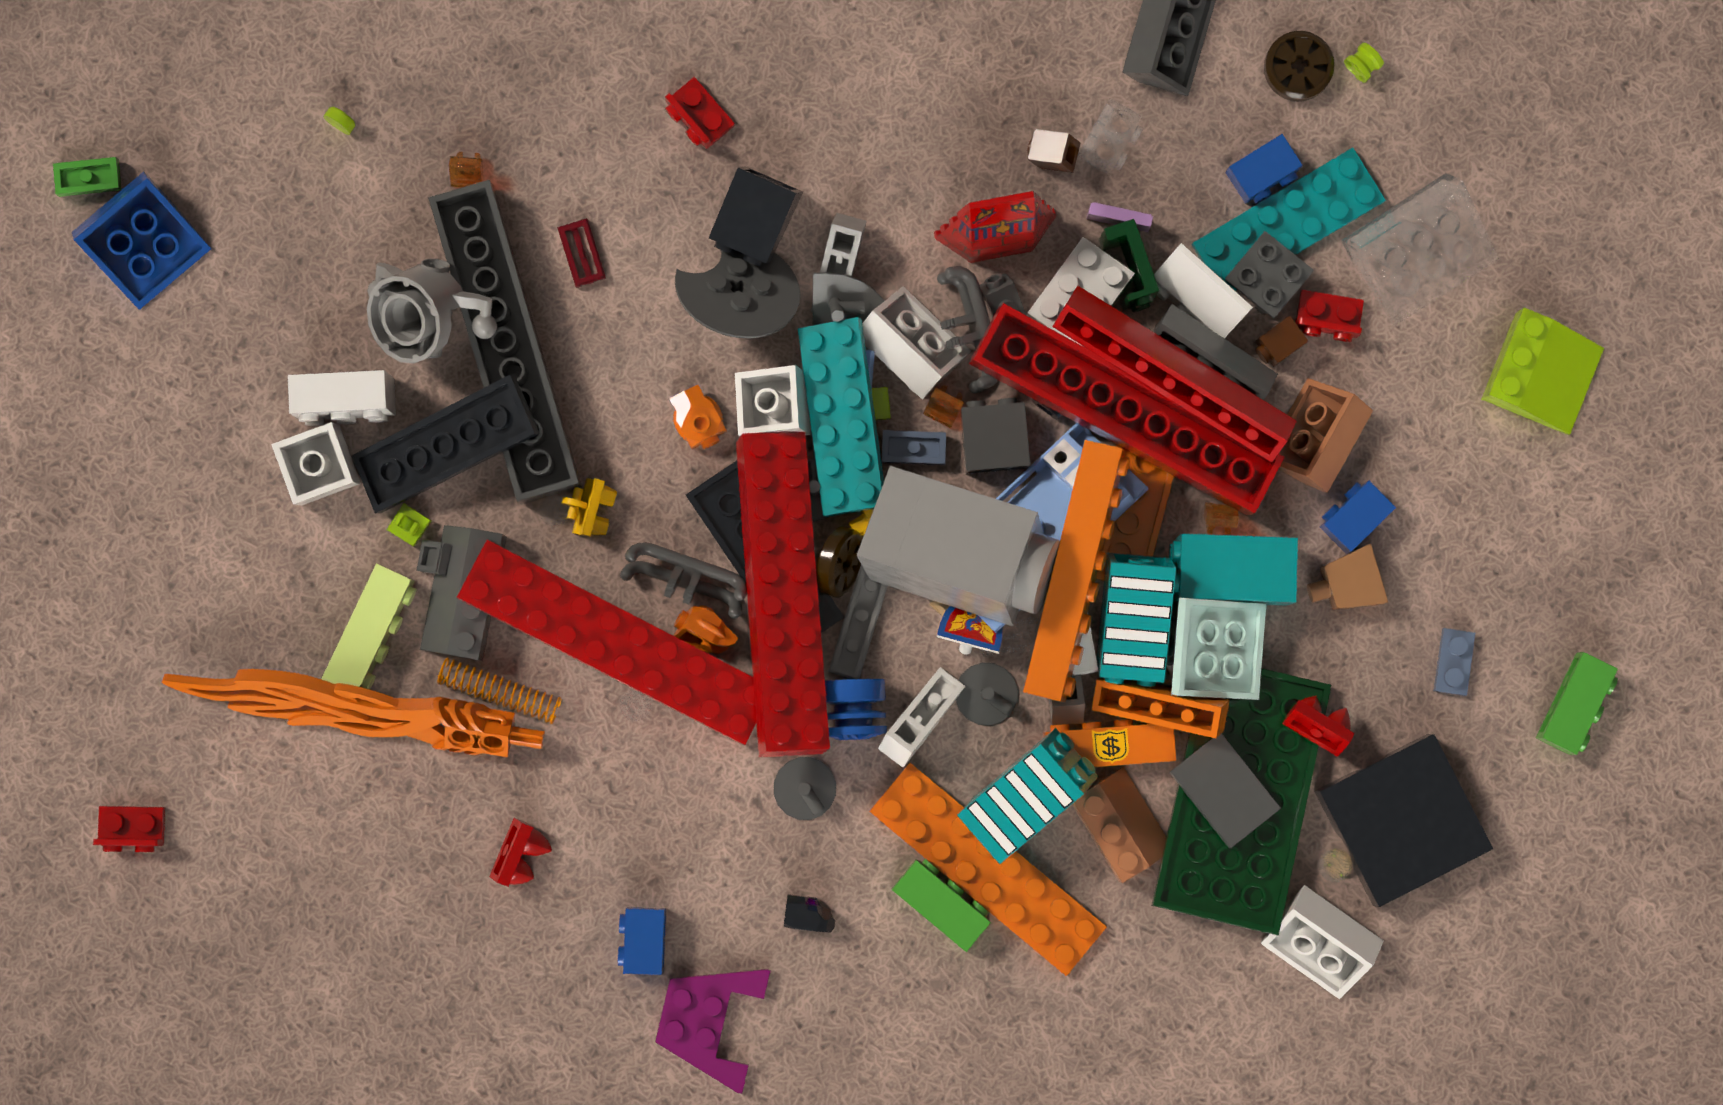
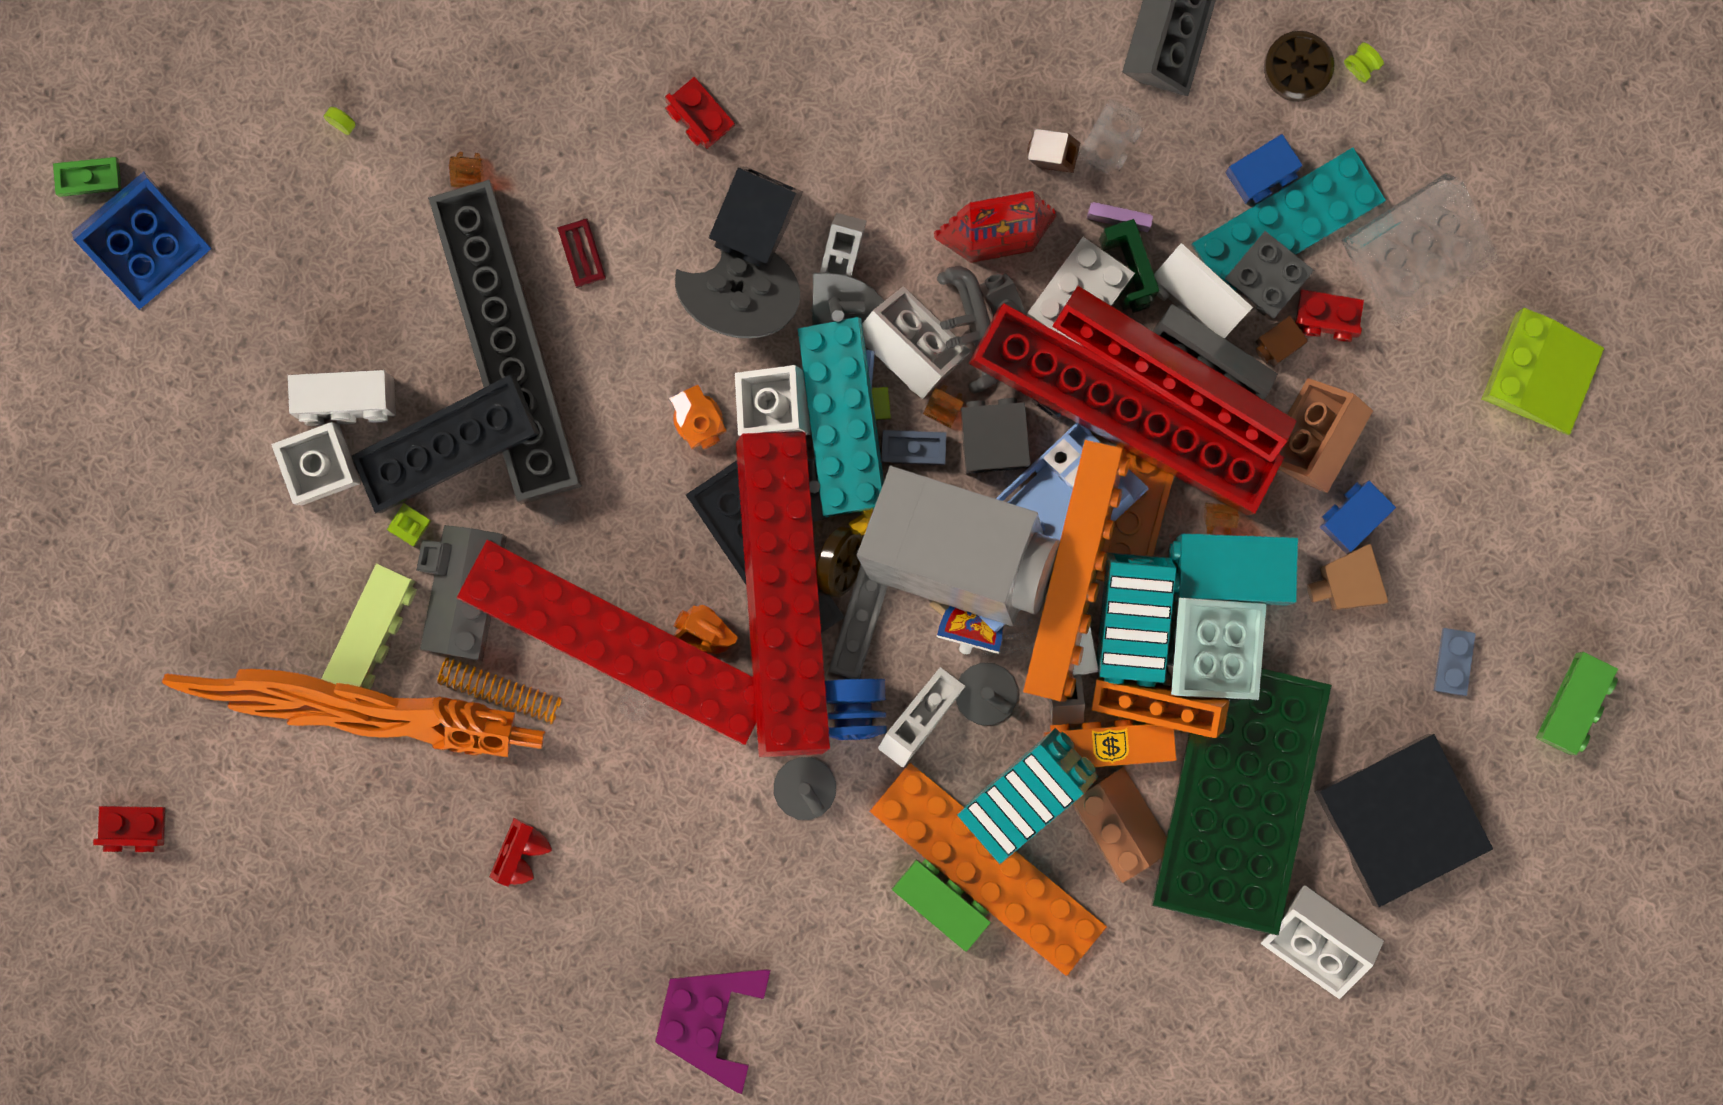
light grey piece [367,259,497,363] -> none
yellow hips [561,478,617,537] -> none
blue brick [618,907,666,975] -> none
dark grey piece [620,542,747,619] -> none
black rock [784,894,836,933] -> none
dark grey tile [1169,733,1281,849] -> none
red tile [1282,696,1355,757] -> none
clear tile [1318,848,1353,882] -> none

